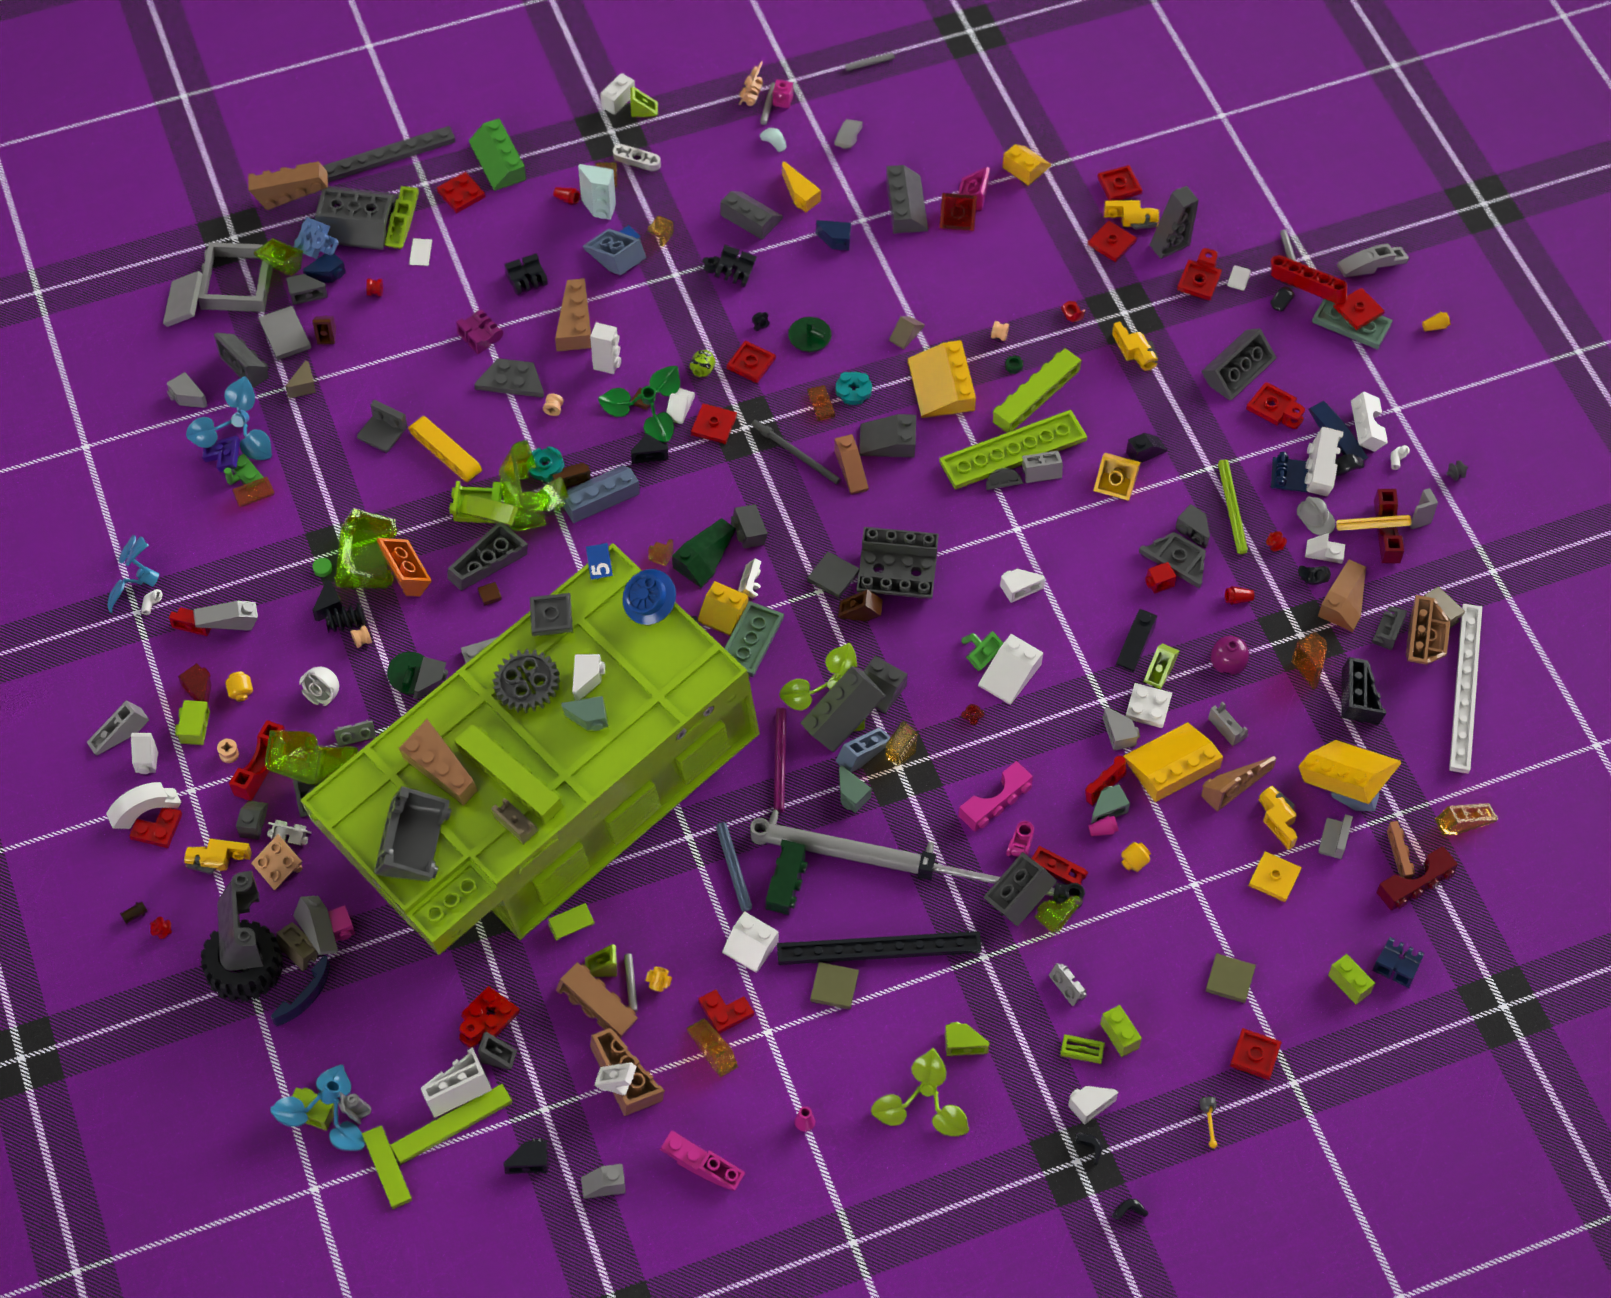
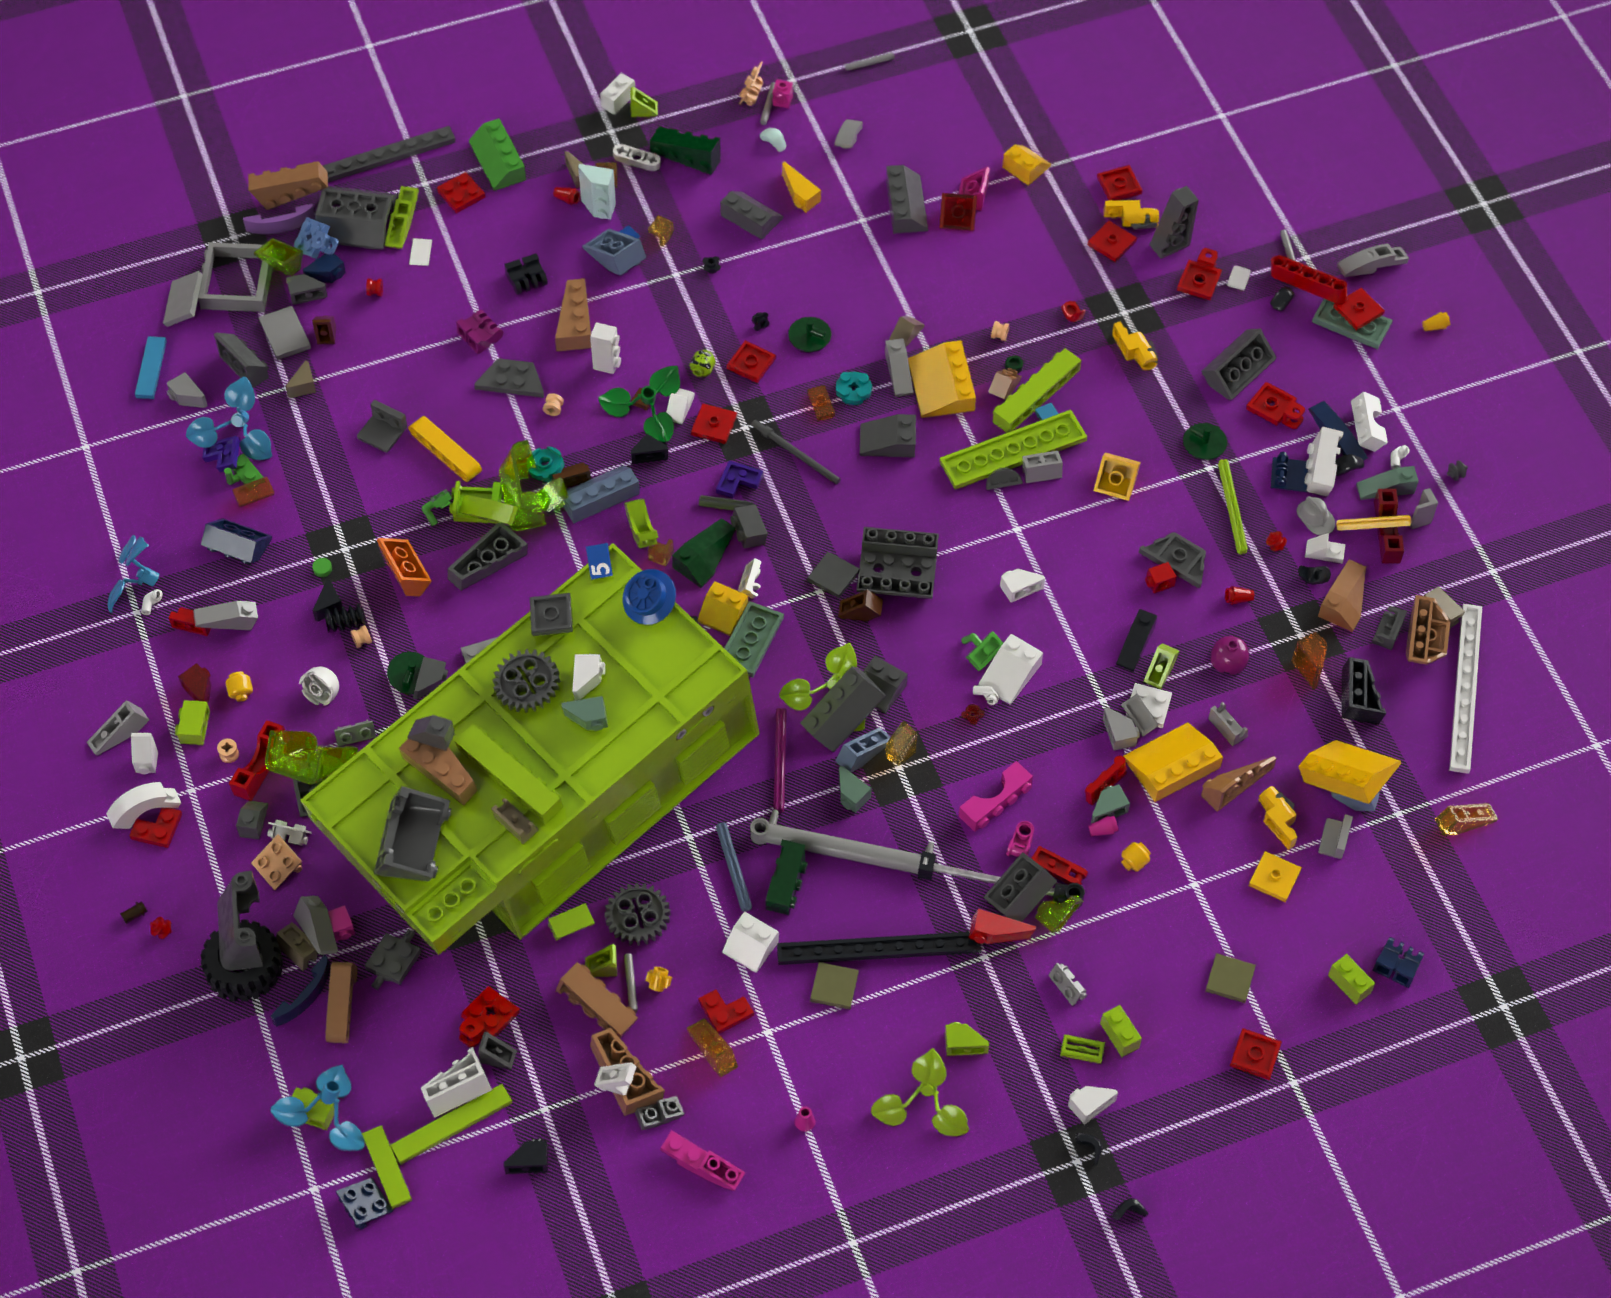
yellow plate [184,839,252,874] -> none
clear neon green windscreen [335,508,398,588] -> none
light grey hinge [339,1092,371,1125] -> none
reddish brown tile [477,582,502,606] -> none
light grey slope [581,1164,626,1199] -> none
black legs [715,245,757,288] -> none
dark blue slope [816,220,851,250] -> none
nougat slope [834,434,869,495] -> none
black slope [1126,433,1167,463] -> none
dark grey slope [1175,504,1210,548] -> none
hinge [1199,1097,1217,1148] -> none
dark red arch [1376,846,1458,911] -> none
nougat plate [1387,821,1415,879] -> none
none -> dark azure tile [135,336,167,399]
none -> slope [201,518,272,564]
none -> medium lavender slope [243,204,315,234]
none -> medium nougat beam [325,962,357,1043]
none -> hinge [336,1177,393,1230]
none -> dark grey plate [365,929,422,990]
none -> dark grey slope [408,715,455,751]
none -> bright green plate [421,489,452,526]
none -> dark tan slope [564,151,583,188]
none -> dark grey gear [605,882,671,946]
none -> lime arch [624,498,659,548]
none -> dark grey slope [635,1096,684,1130]
none -> dark green wedge [650,127,721,175]
none -> dark grey axle [699,495,754,510]
none -> dark purple plate [716,460,764,498]
none -> light grey slope [885,338,913,397]
none -> red slope [969,909,1036,944]
none -> white arm [973,685,999,705]
none -> medium nougat slope [988,368,1022,399]
none -> dark azure tile [1035,403,1058,421]
none -> light grey tile [1121,694,1159,736]
none -> dark green shield [1183,423,1227,460]
none -> sand green slope [1356,466,1419,500]

